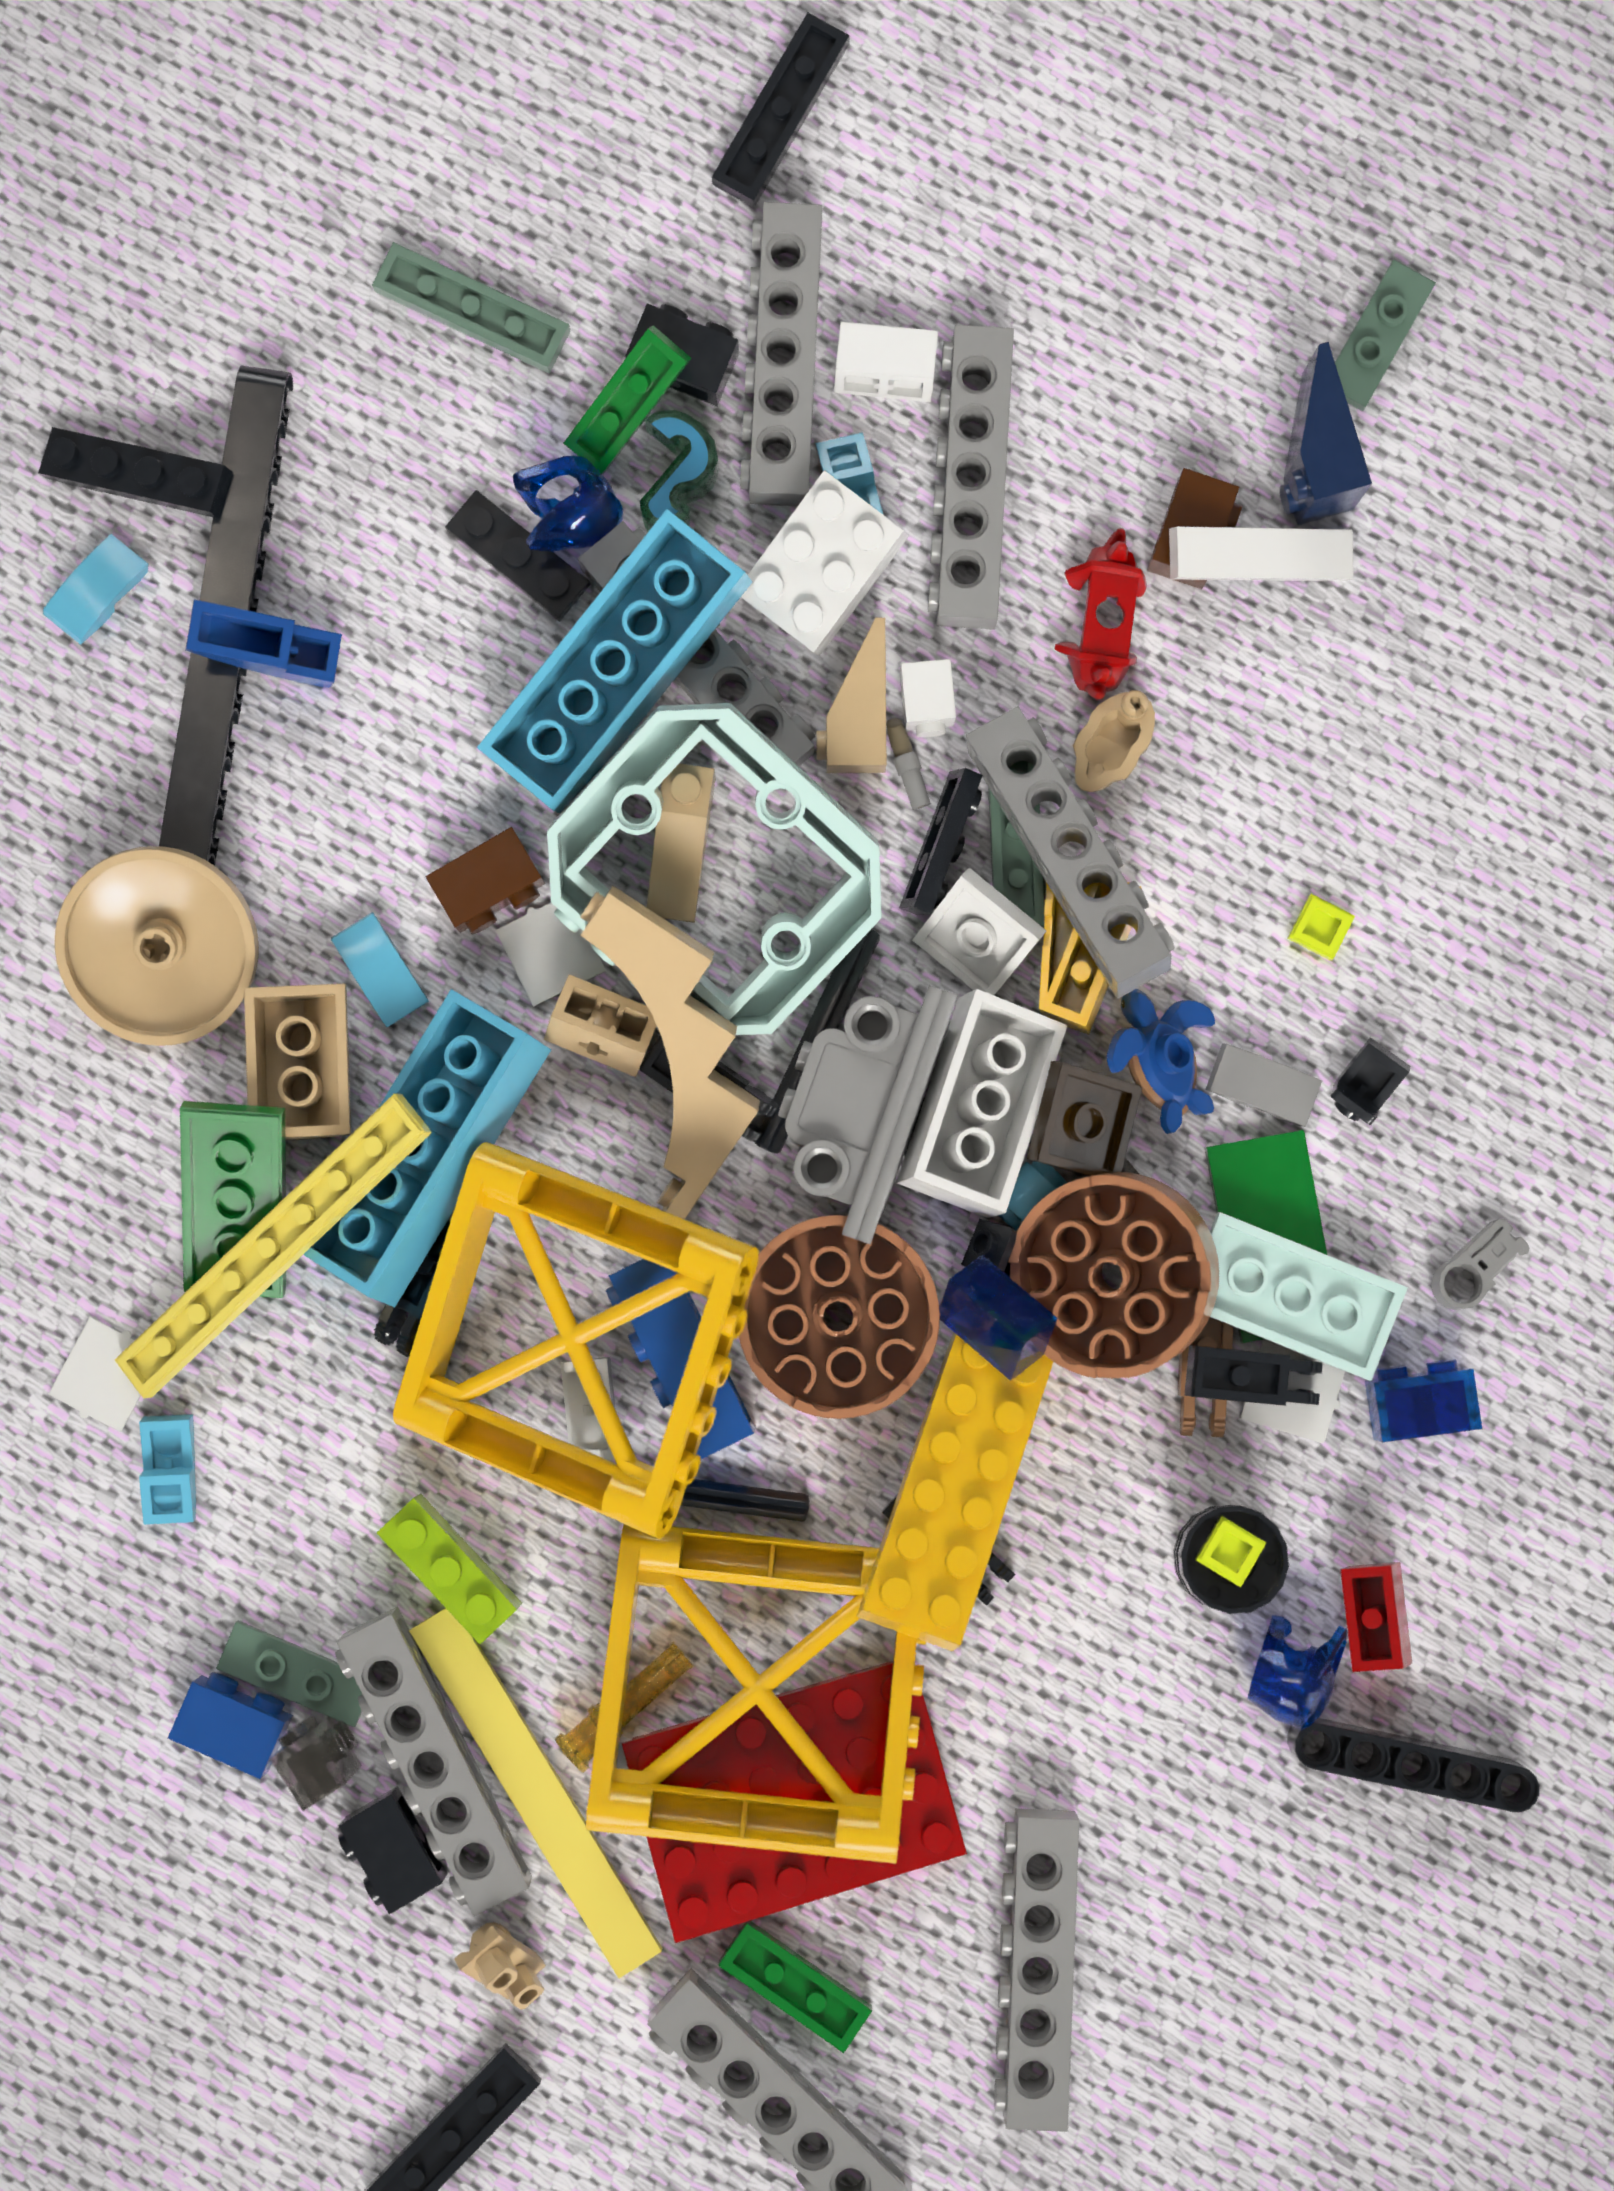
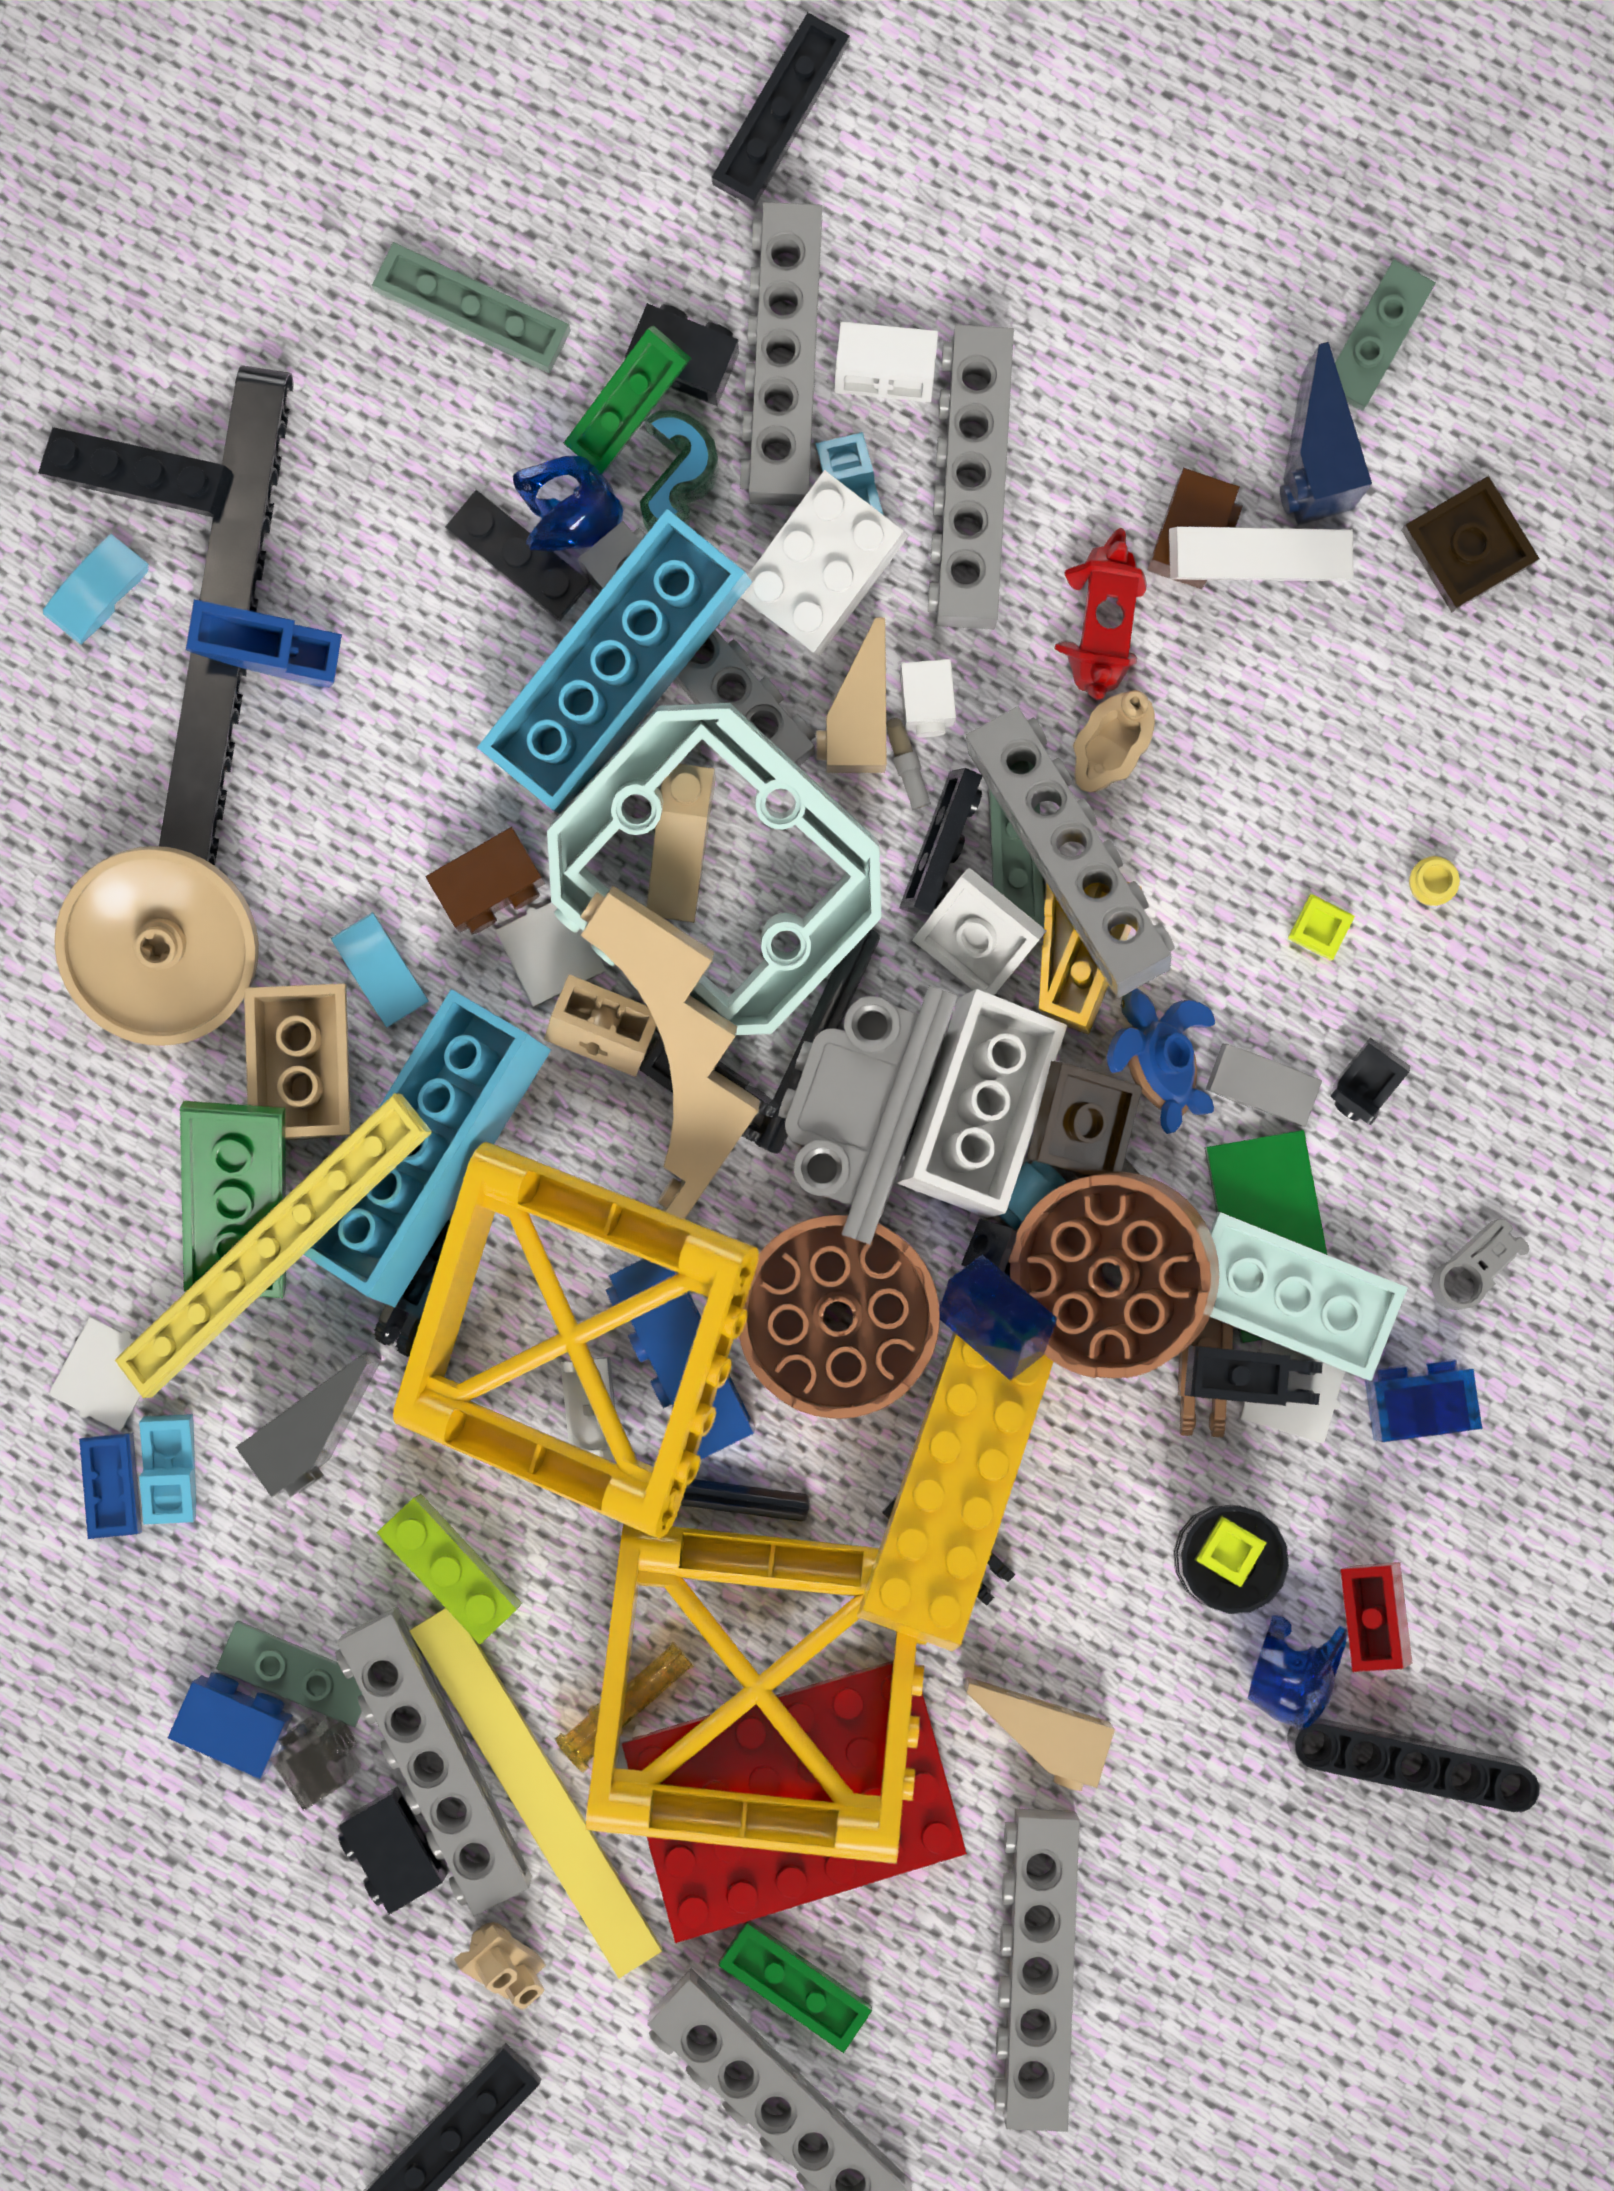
none -> blue plate [79,1433,142,1539]
none -> dark grey slope [236,1352,381,1497]
none -> tan slope [964,1677,1115,1791]
none -> dark brown plate [1401,476,1540,613]
none -> light yellow plate [1409,856,1460,906]

